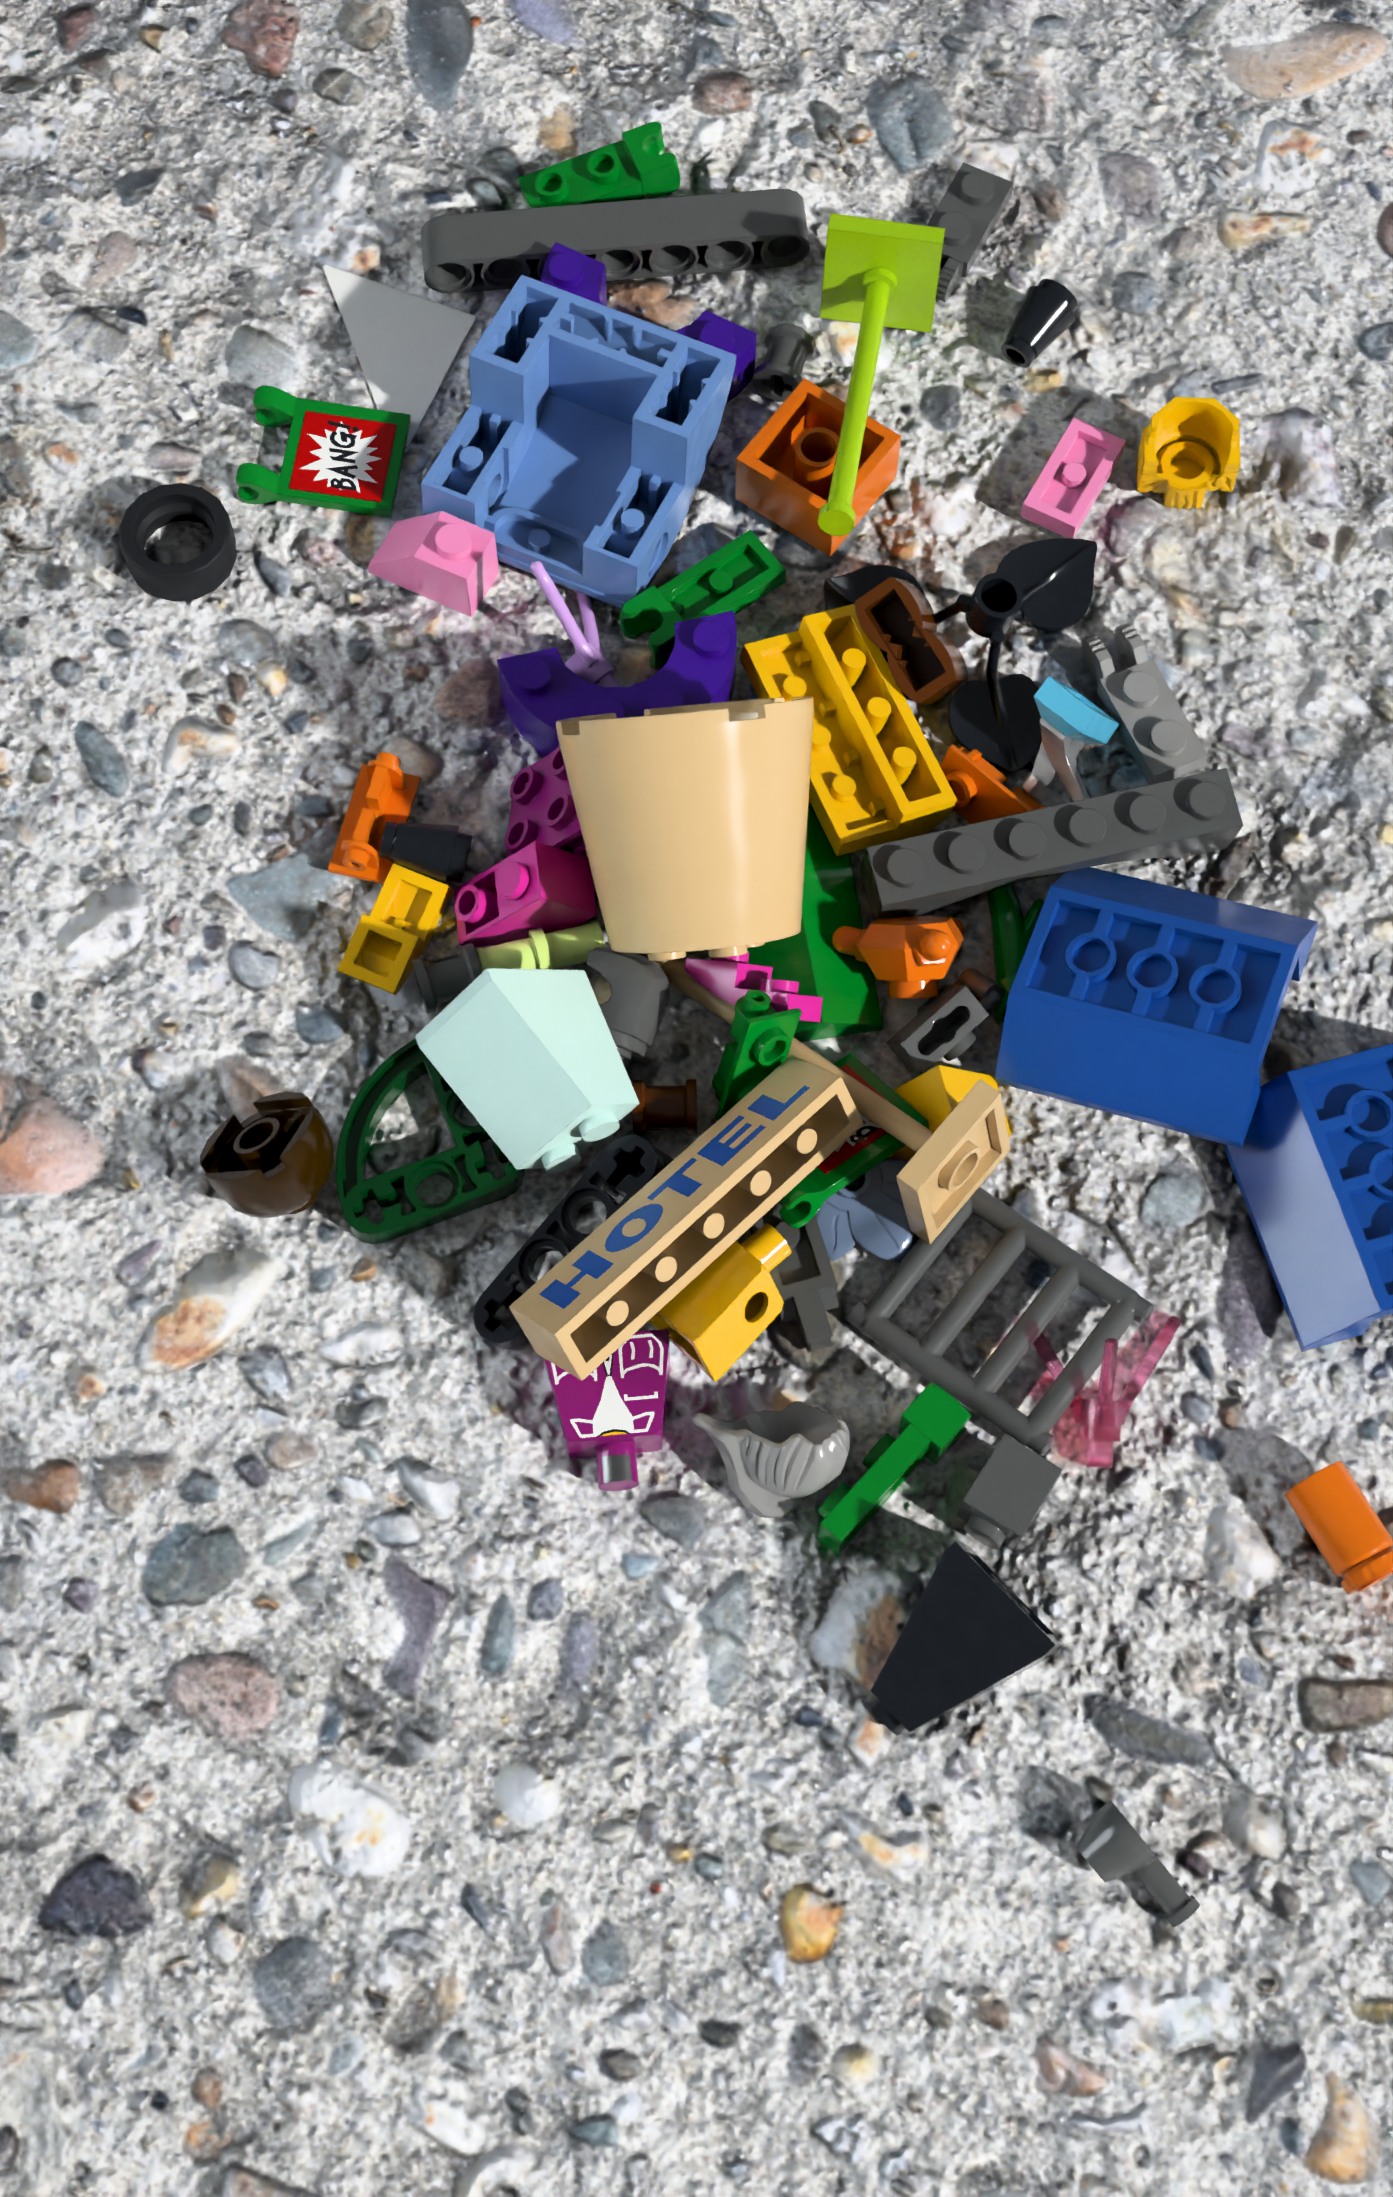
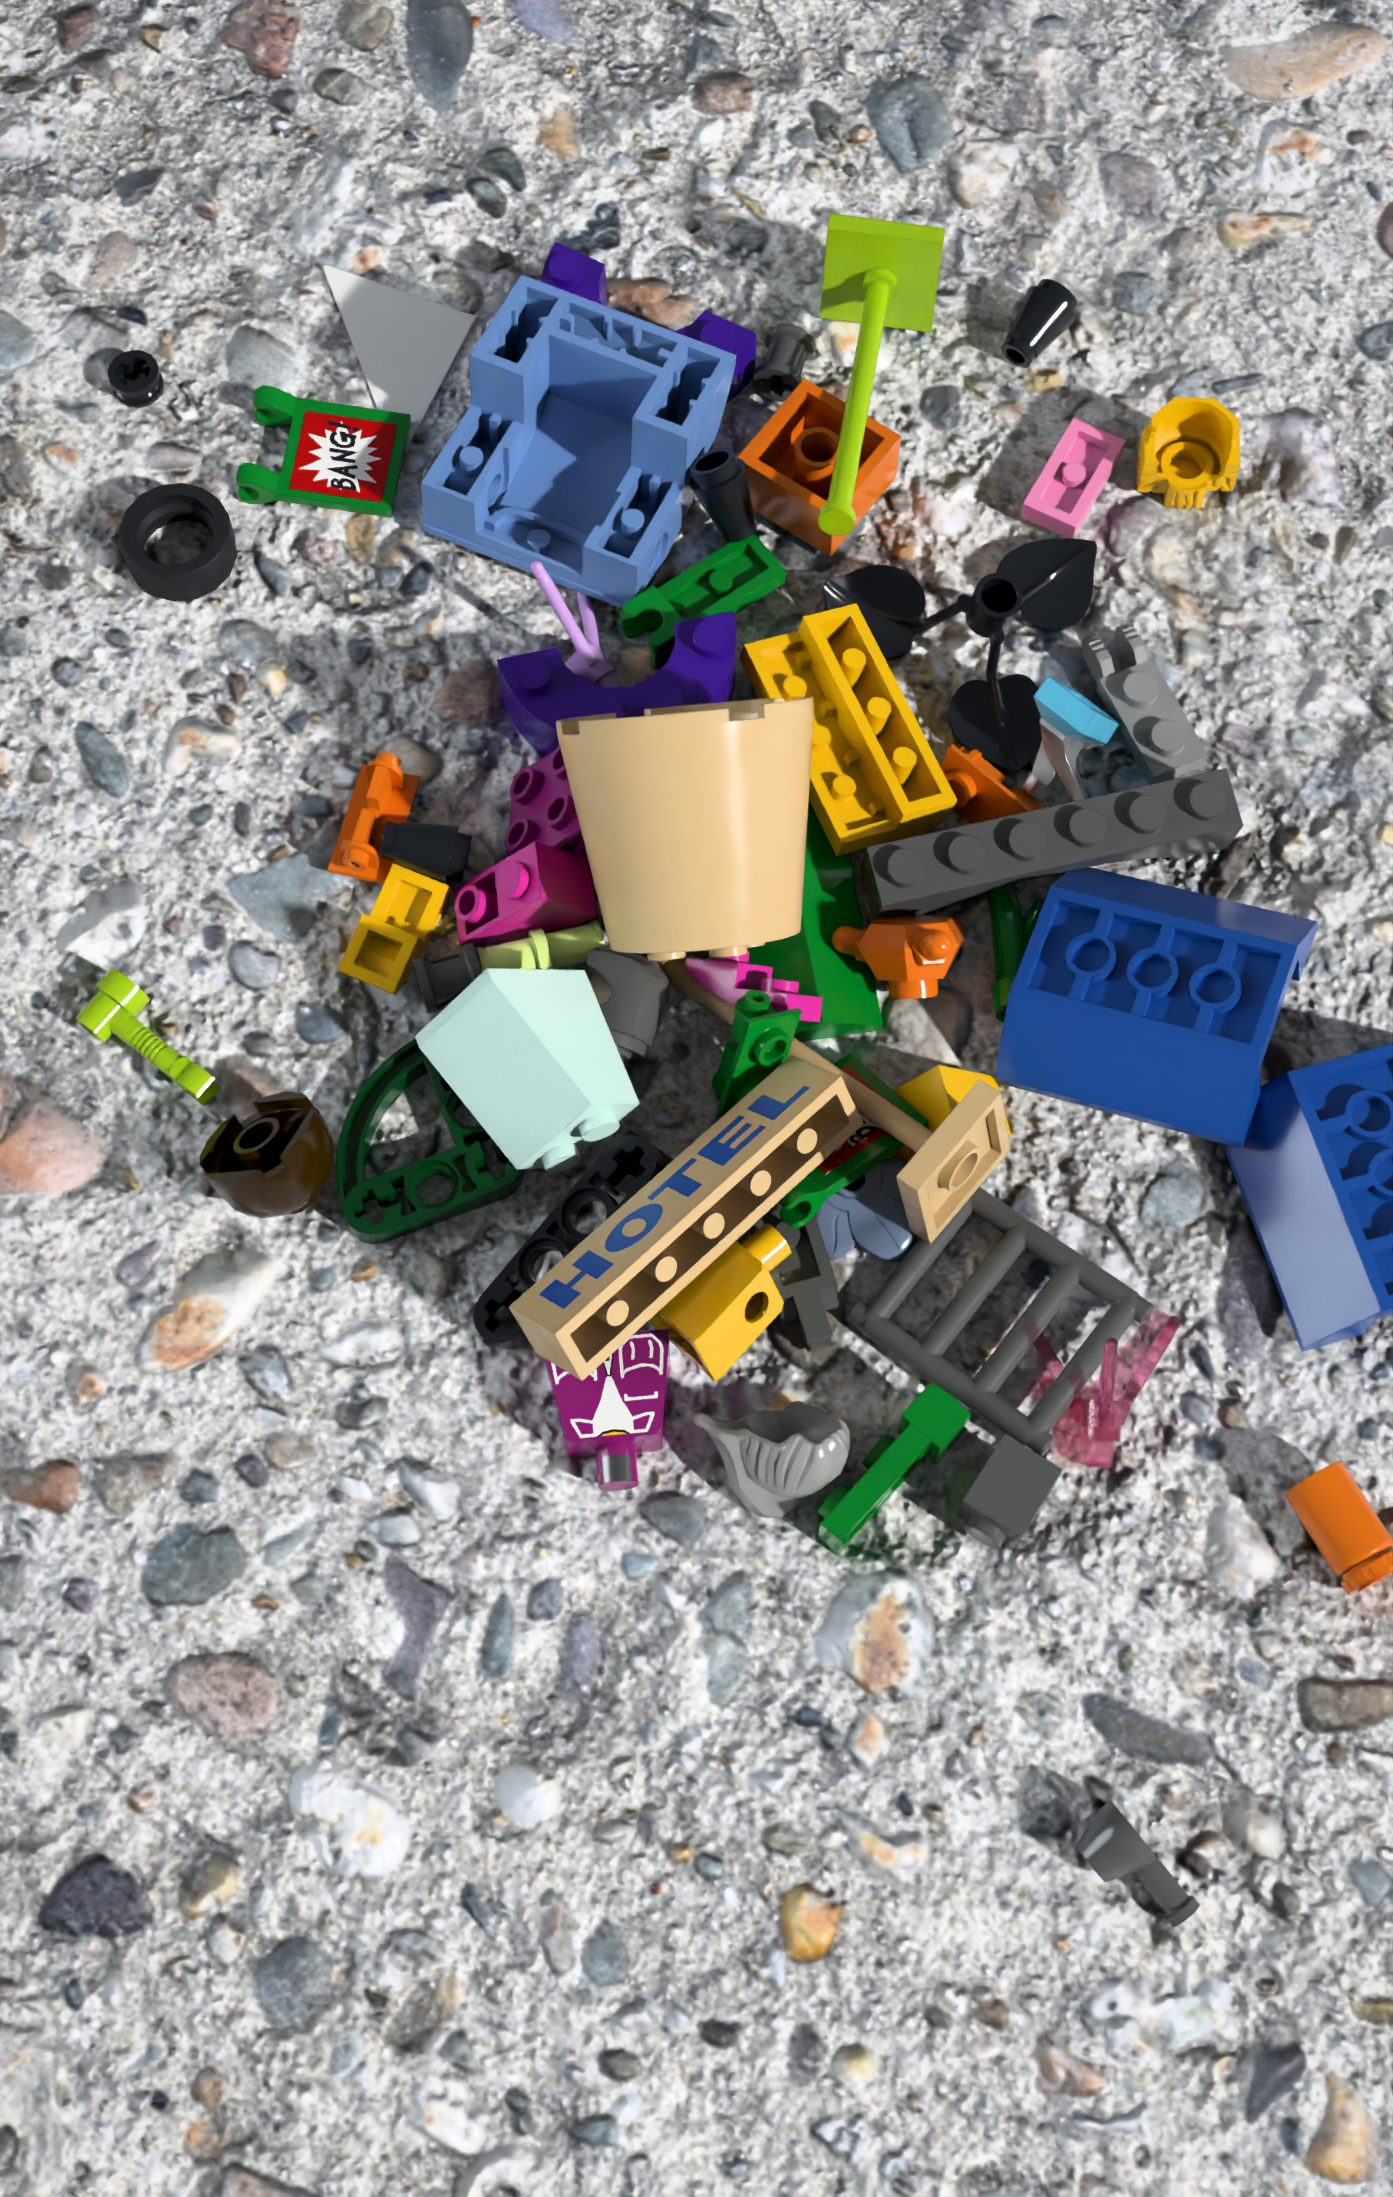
bright pink slope [368,511,499,617] -> none
dark grey beam [421,189,810,294] -> none
green plate [518,122,680,208] -> none
reddish brown bush [632,1079,697,1136] -> none
reddish brown brick [855,577,968,704] -> none
black slope [869,1541,1065,1736] -> none
dark grey piece [886,968,1004,1073] -> none
dark grey hinge [927,162,1014,302] -> none
none -> lime brick [75,967,221,1106]
none -> black bush [107,350,164,408]
none -> black cone [689,448,757,542]

